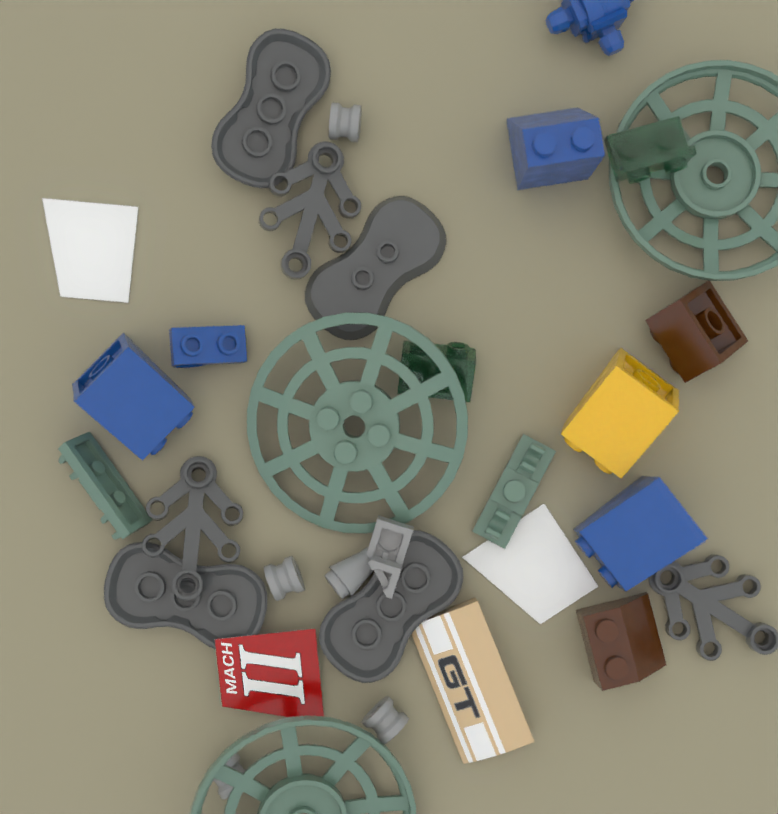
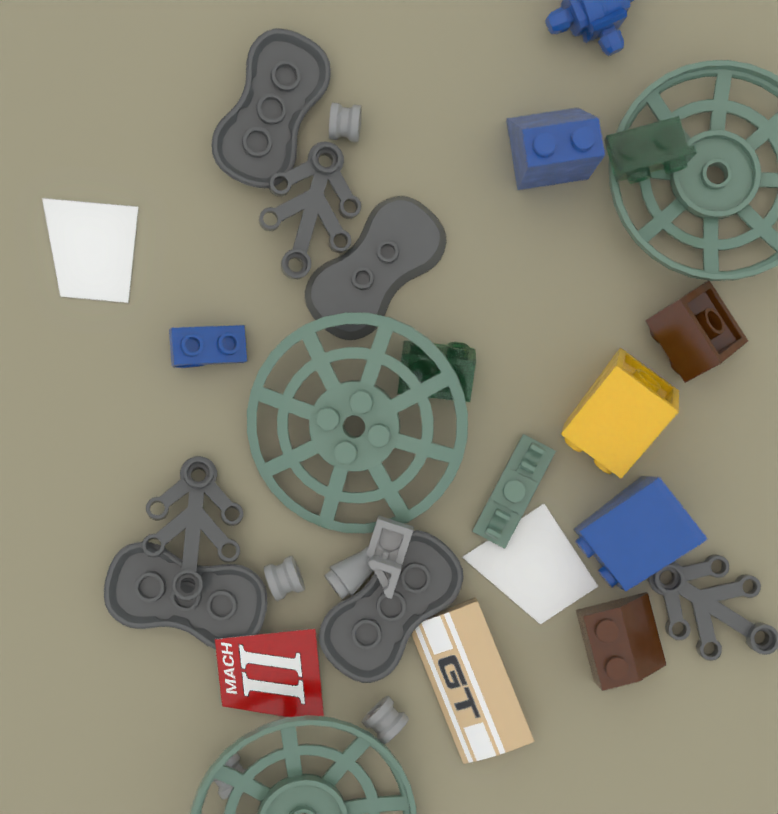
sand green plate [58,431,153,540] -> none
blue slope [72,333,195,461] -> none

